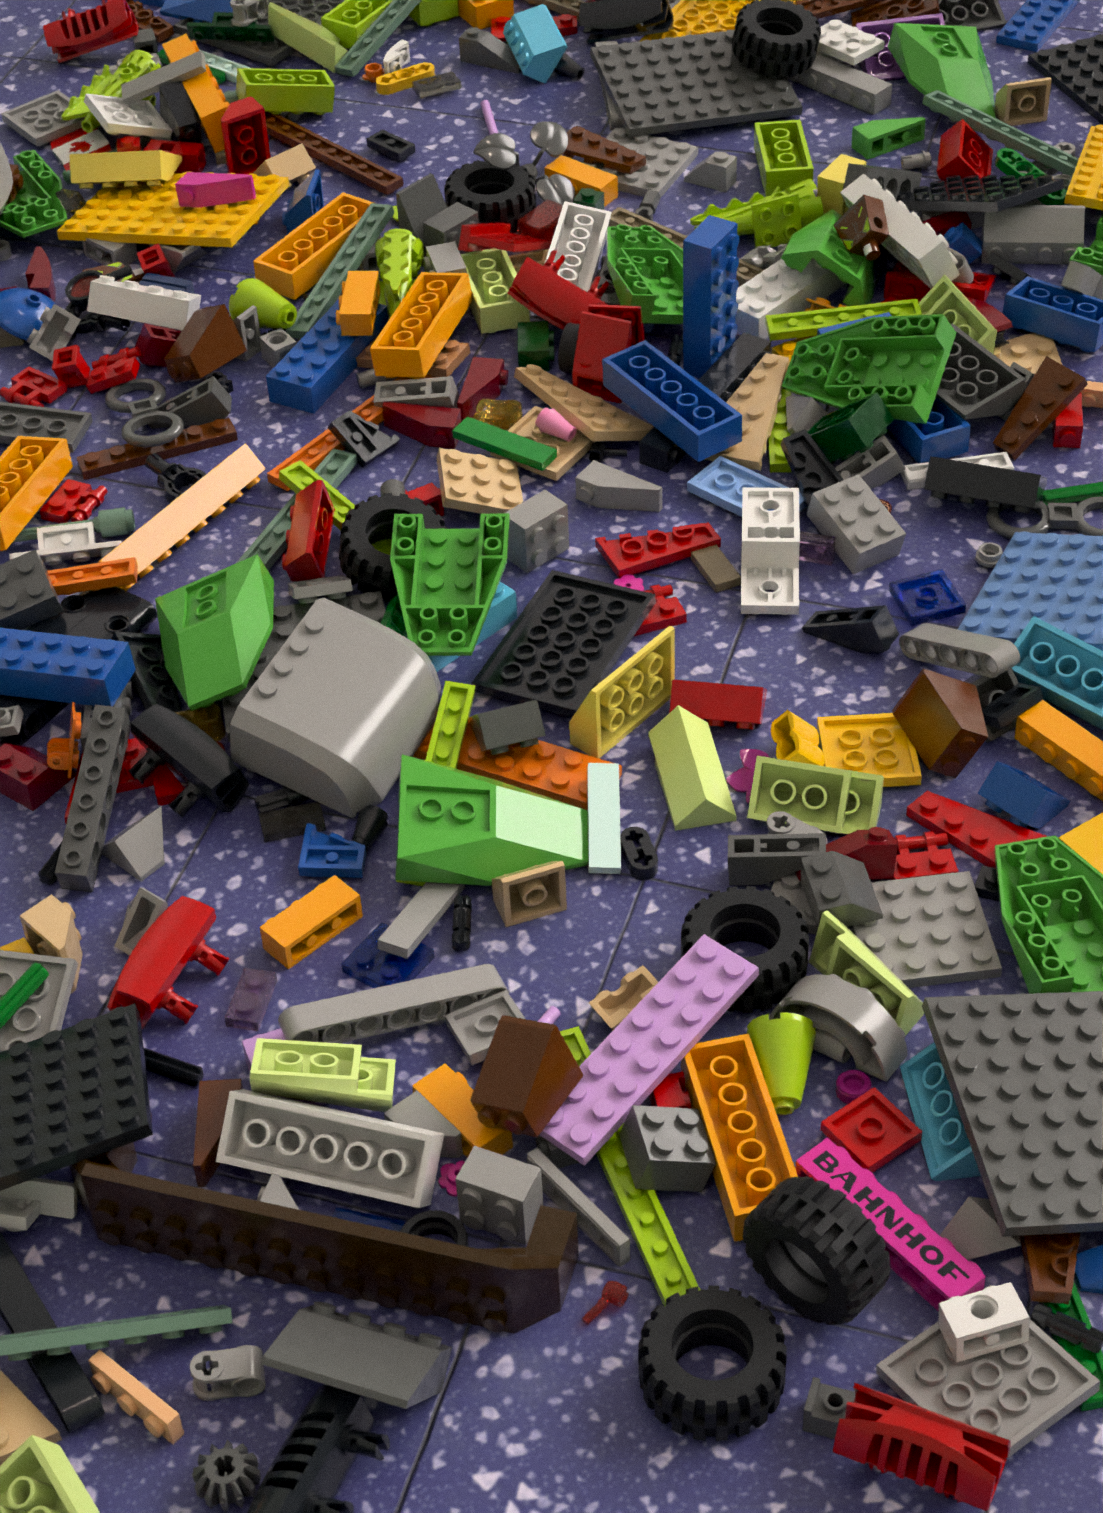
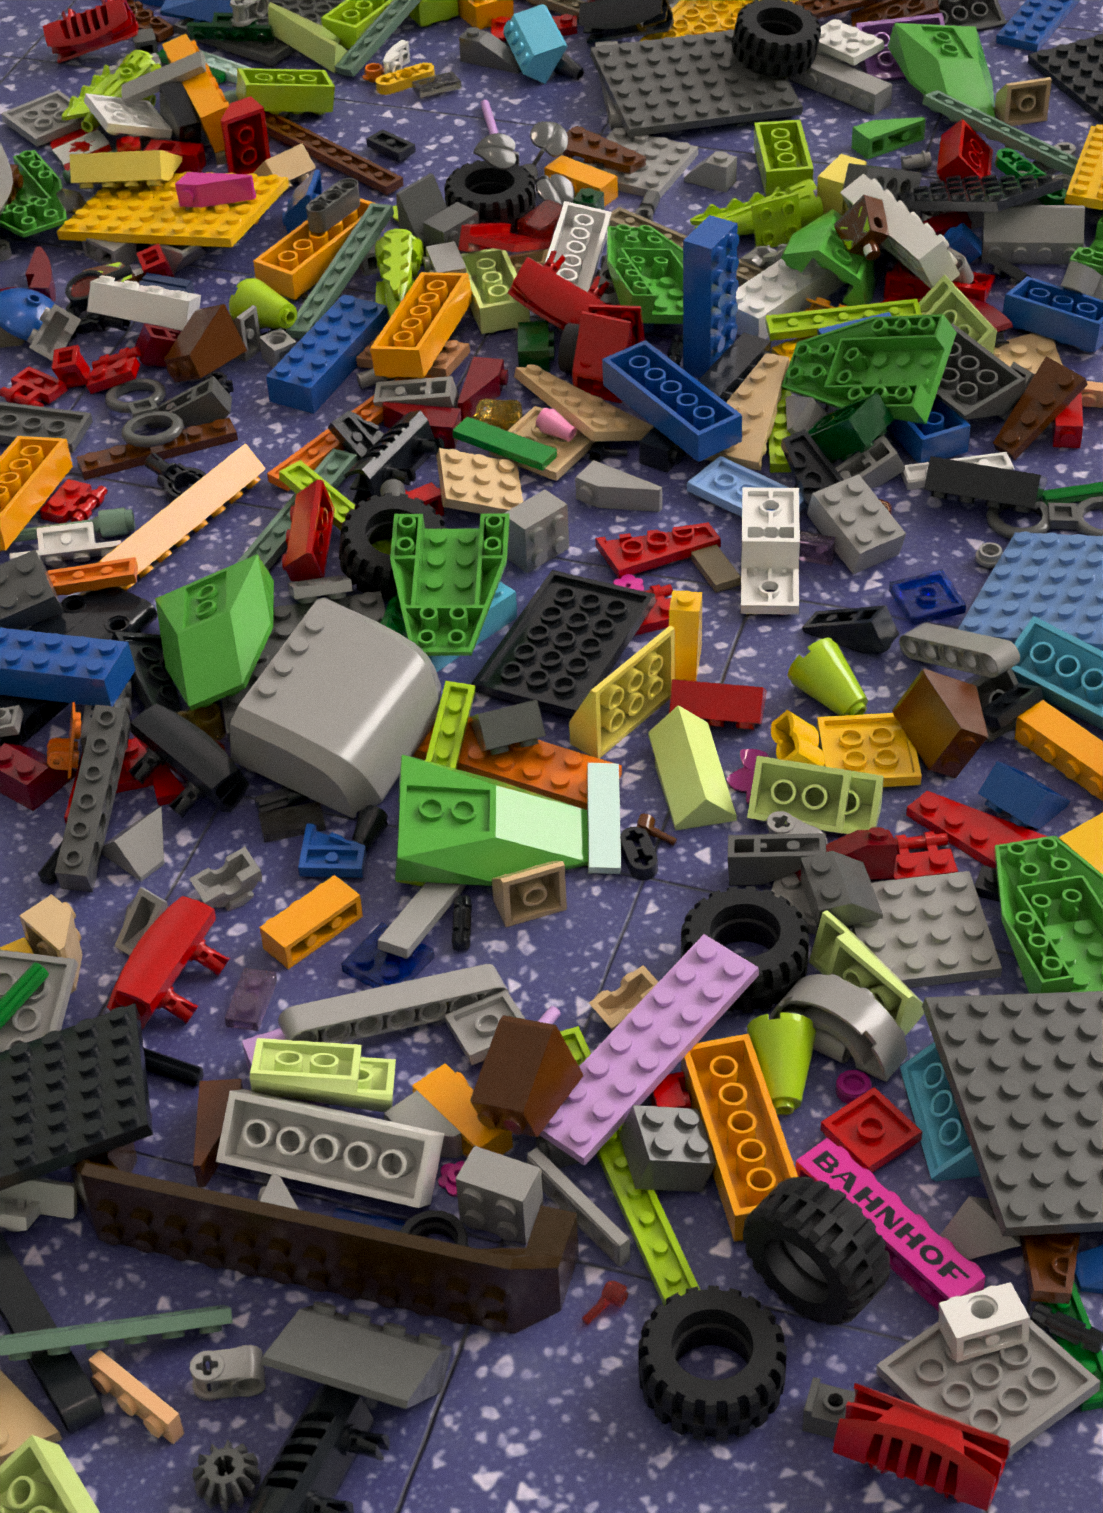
light orange brick [336,271,381,336] -> none
none -> light grey cylinder [189,847,262,911]
none -> dark grey beam [306,178,361,233]
none -> black piece [343,410,445,504]
none -> reddish brown hand [637,813,677,846]
none -> yellow slope [669,590,702,681]
none -> lime cone [787,638,868,716]

